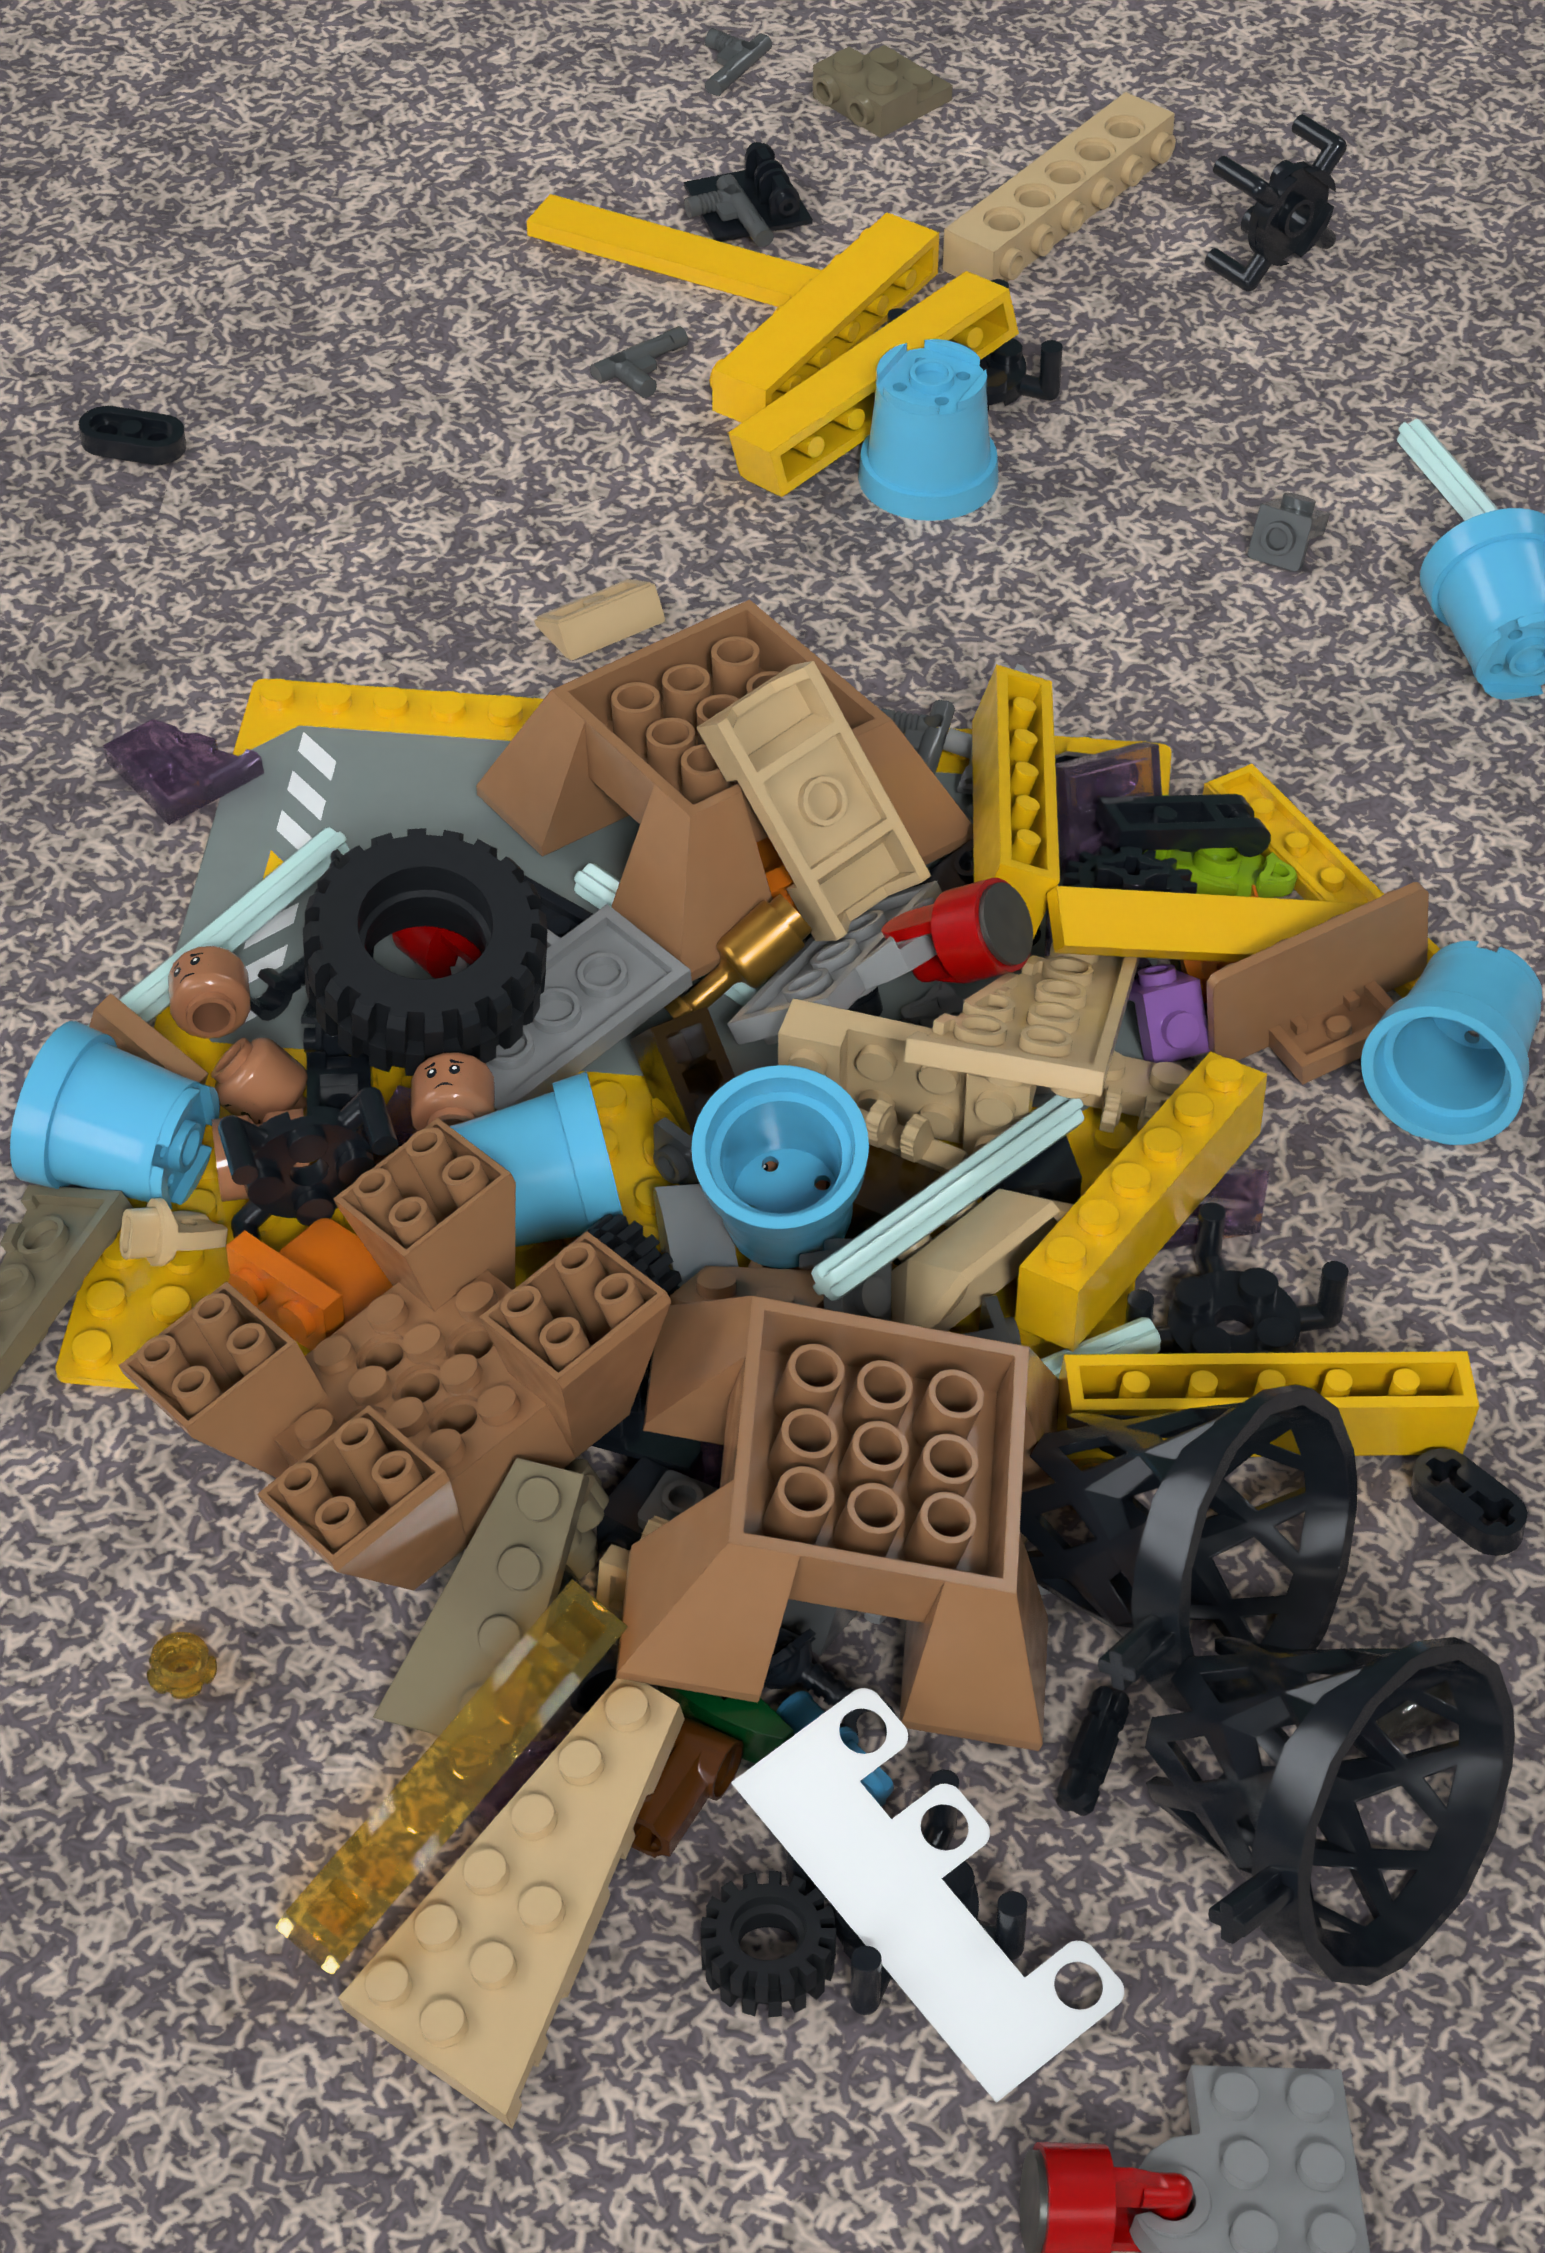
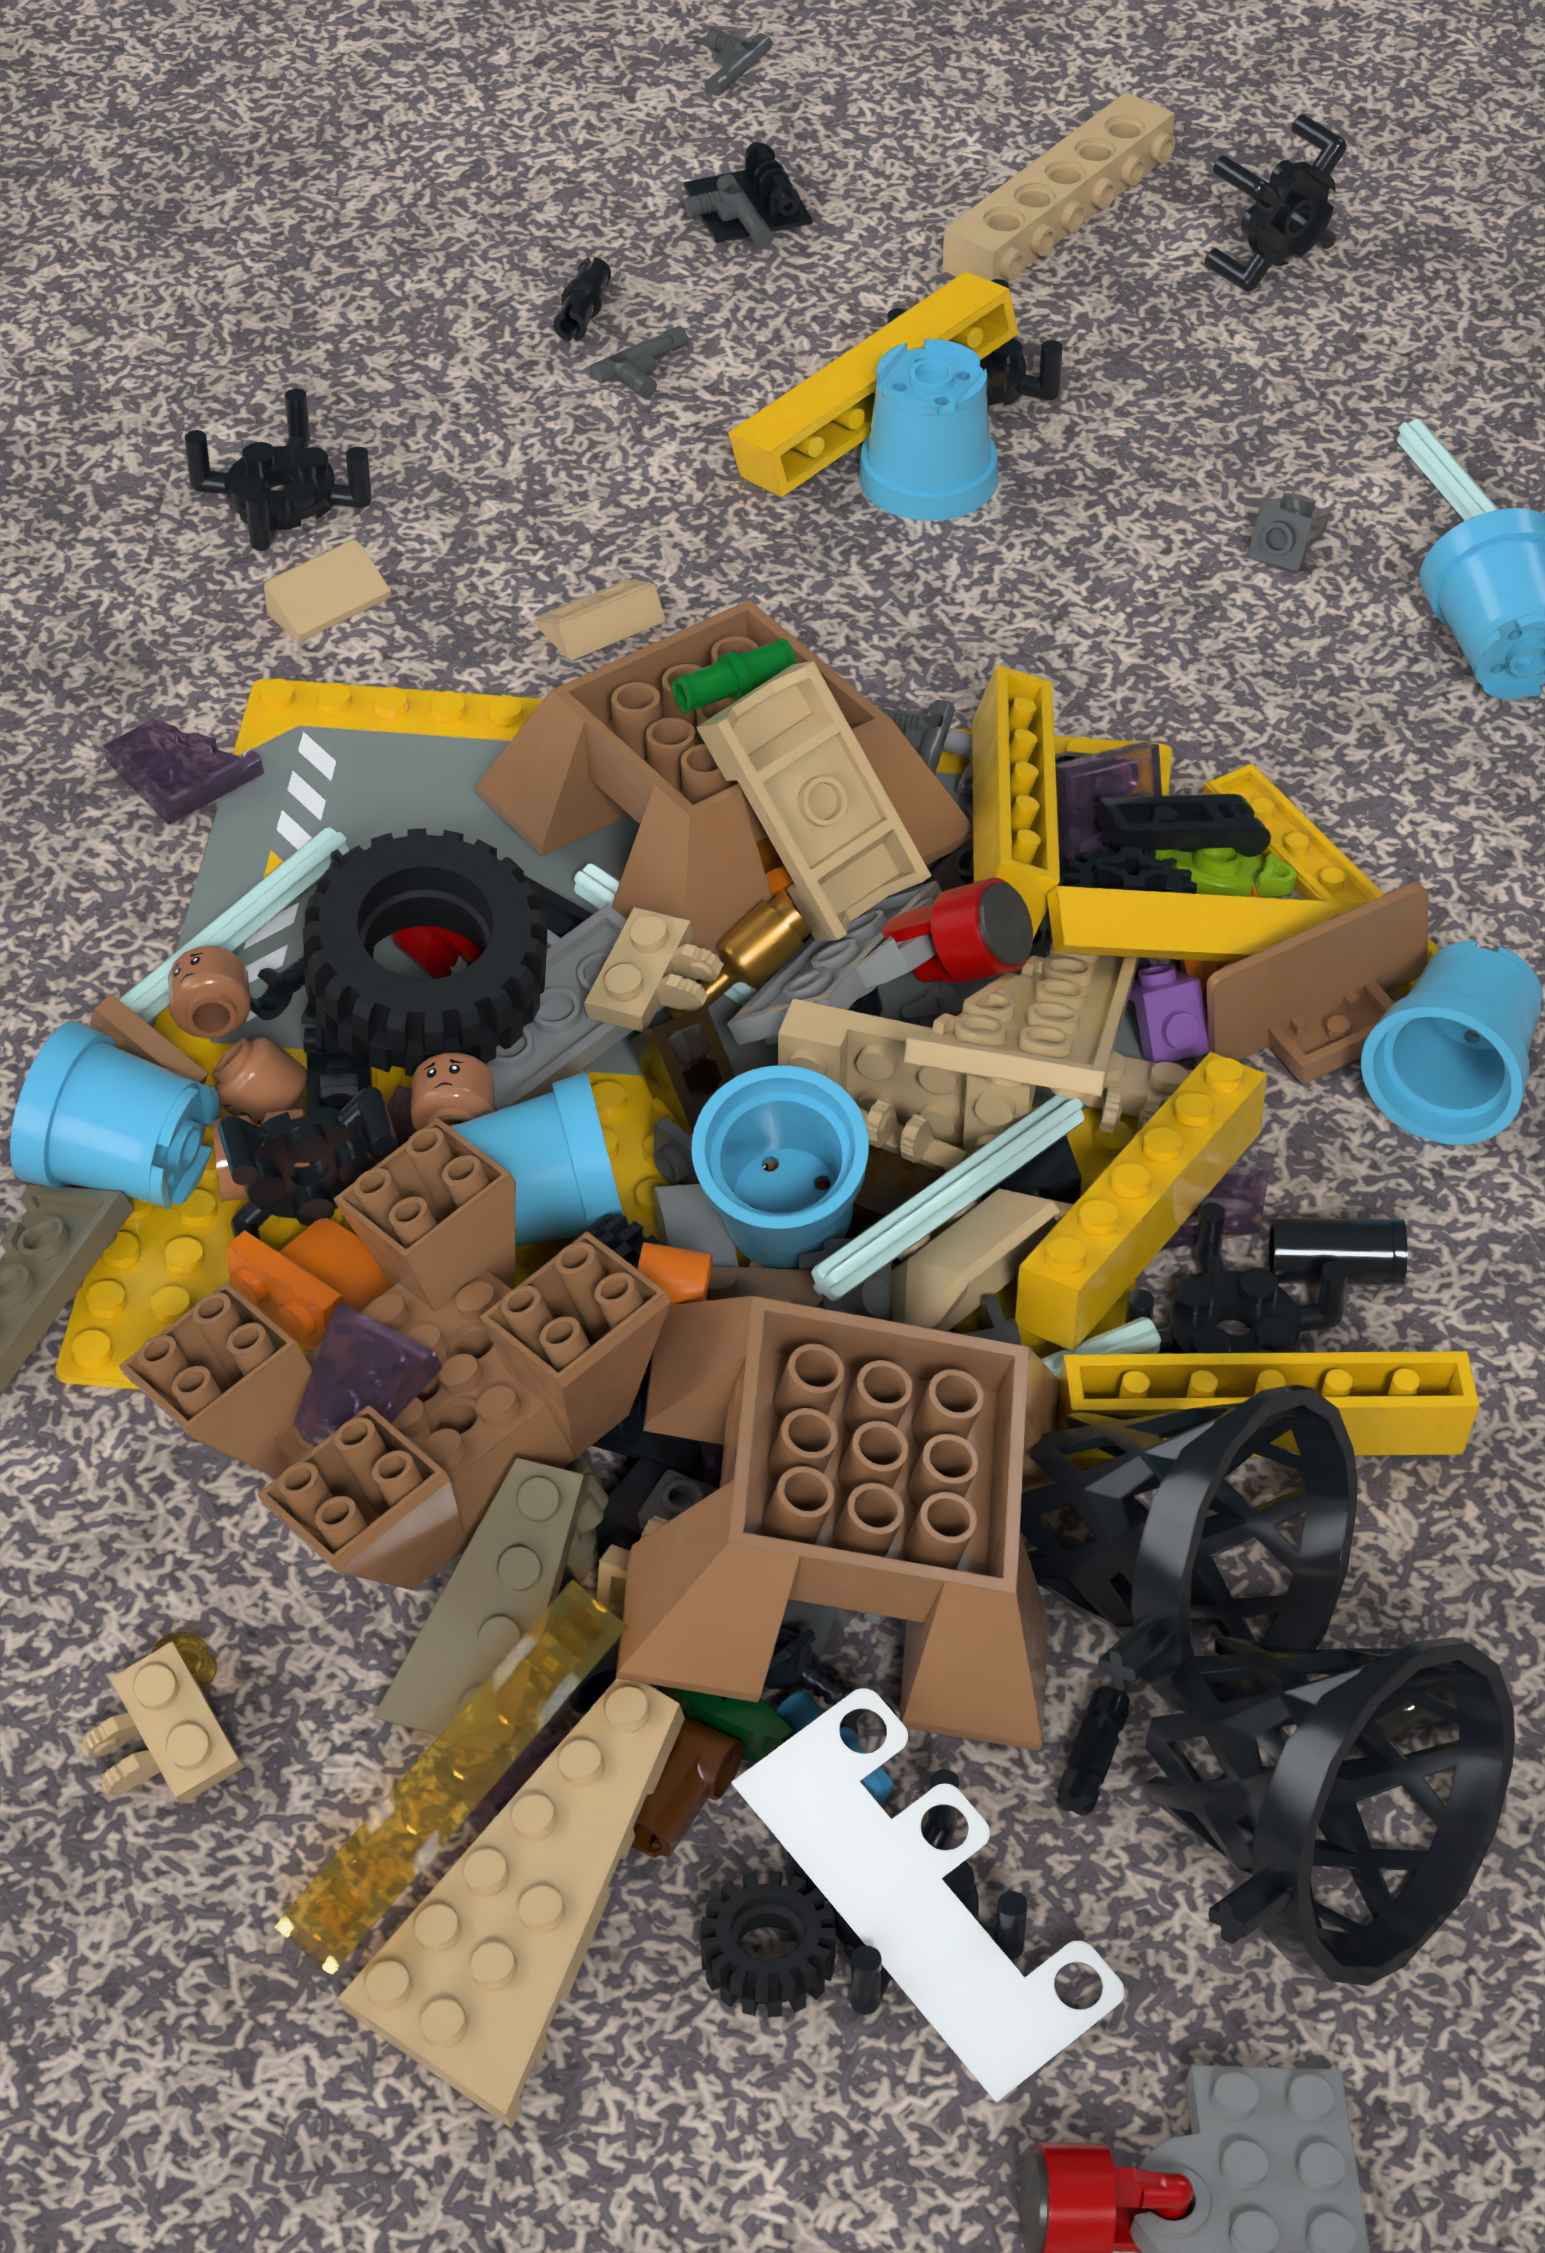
black plate [78,406,186,465] -> none
tan piece [119,1198,228,1266] -> none
yellow tile [526,194,822,307] -> none
yellow brick [709,212,939,423] -> none
dark tan plate [813,45,953,138] -> none
black beam [1410,1448,1528,1556] -> none
none -> tan hinge [80,1641,244,1804]
none -> black plate [184,388,372,552]
none -> tan slope [264,539,392,642]
none -> clear purple wing [294,1303,442,1447]
none -> black pin [553,257,611,341]
none -> tan hinge [584,907,724,1032]
none -> orange piece [638,1242,713,1305]
none -> green pin [671,638,797,713]
none -> black pin [1268,1218,1408,1285]

